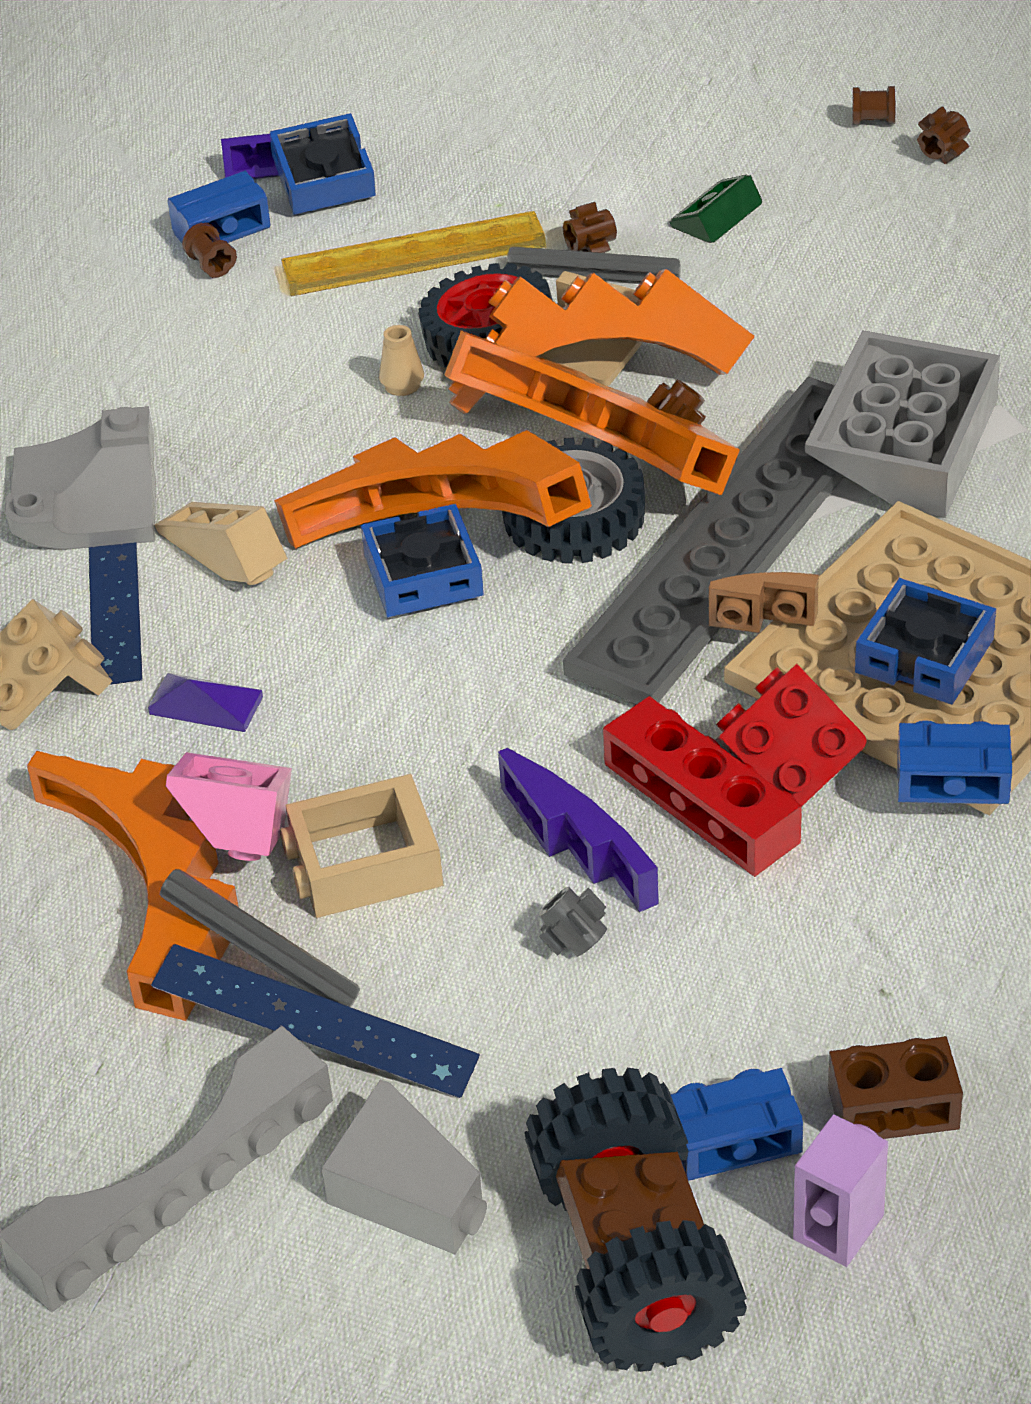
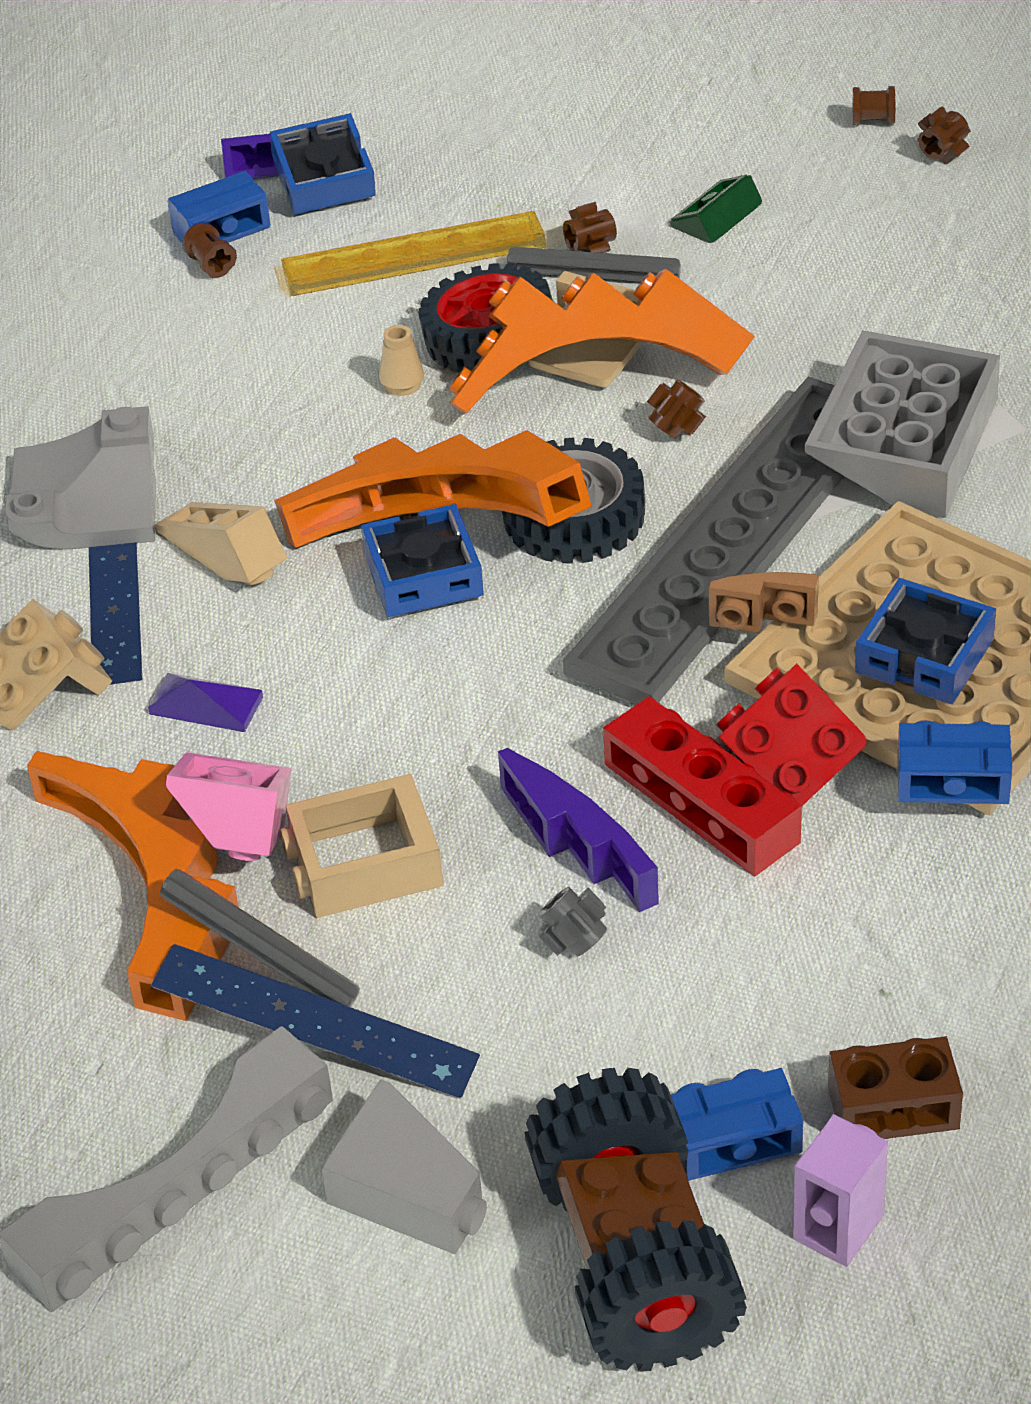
orange arch [444,331,740,495] -> none

